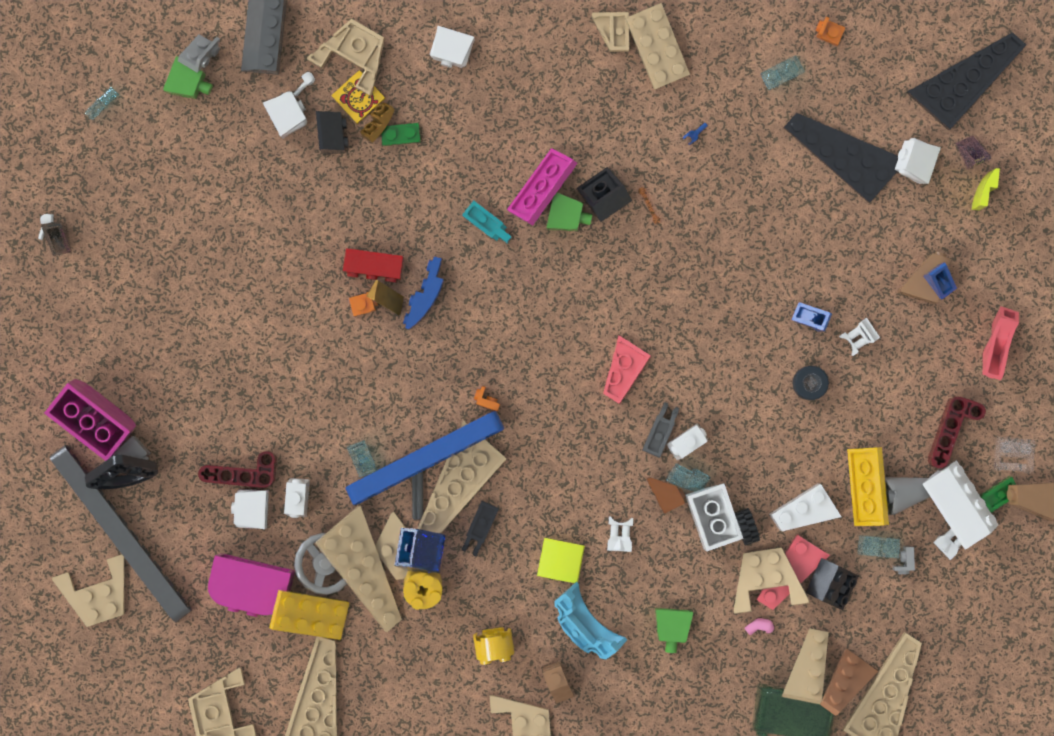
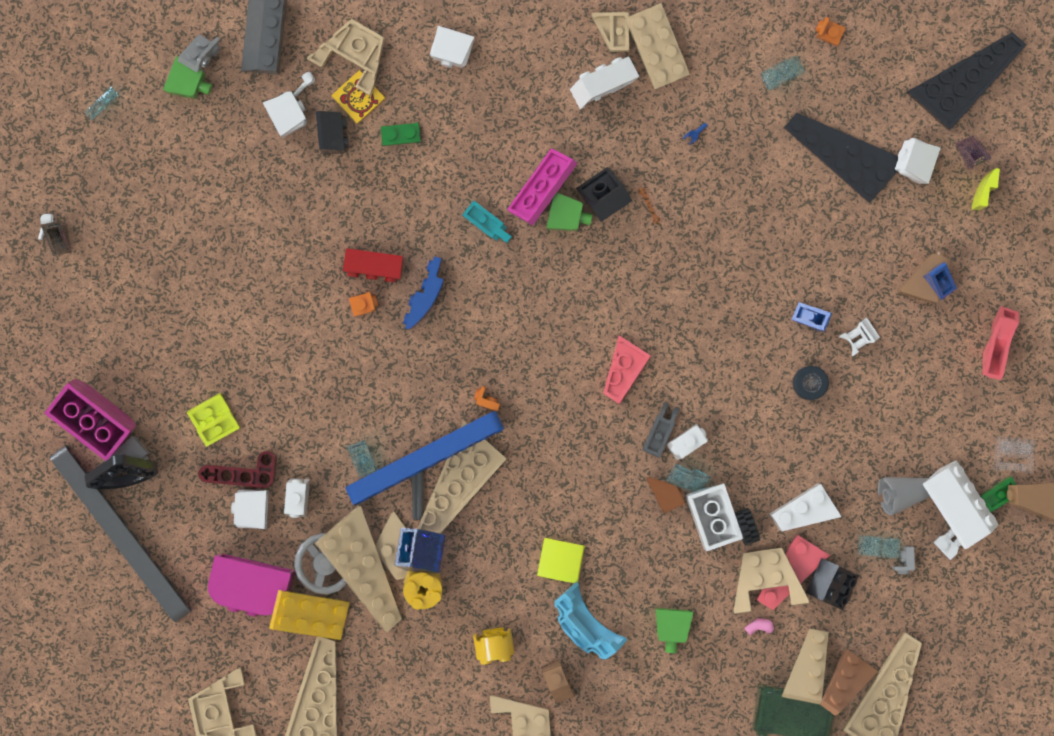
tan wing [52,555,125,627] -> none
pearl gold slope [360,102,394,143] -> none
pearl gold slope [367,280,404,316] -> none
black hinge [462,501,499,556] -> none
white piece [607,516,633,552] -> none
yellow plate [847,447,889,526] -> none
dark red beam [928,396,986,468] -> none
none -> neon yellow slope [187,392,240,447]
none -> white wedge [570,57,639,109]

